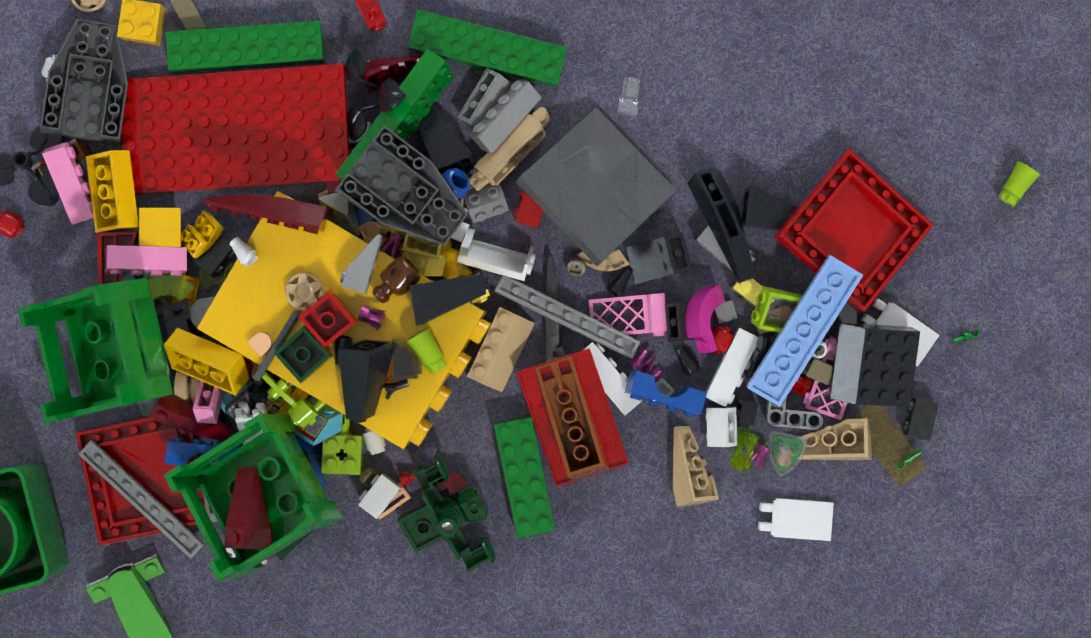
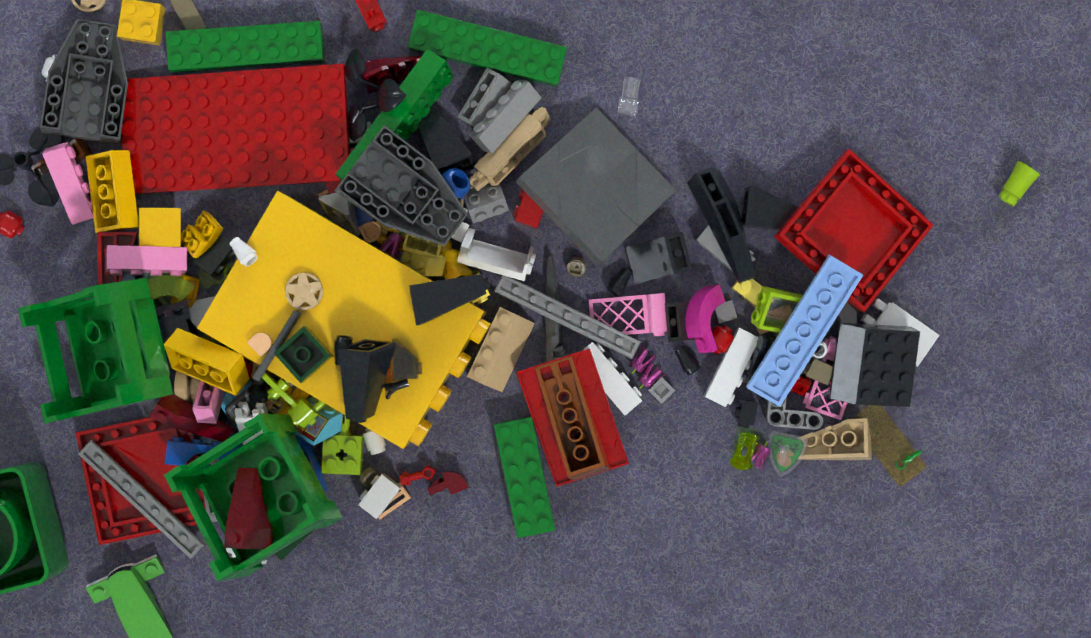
dark red wedge [203,195,329,235] -> none
red brick [298,288,356,348] -> none
light grey slope [340,234,383,294] -> none
flat silver piece [355,305,386,330] -> none
reddish brown piece [372,257,420,303] -> none
dark green piece [397,455,496,573] -> none
lime plant [405,327,447,374] -> none
tan tile [577,249,629,271] -> none
blue arch [624,370,707,417] -> none
tan wedge [673,426,719,507] -> none
white brick [706,407,737,447] -> none
white tile [758,498,834,541] -> none
pearl dark grey brick [902,398,939,441] -> none
green hand [952,327,980,344] -> none

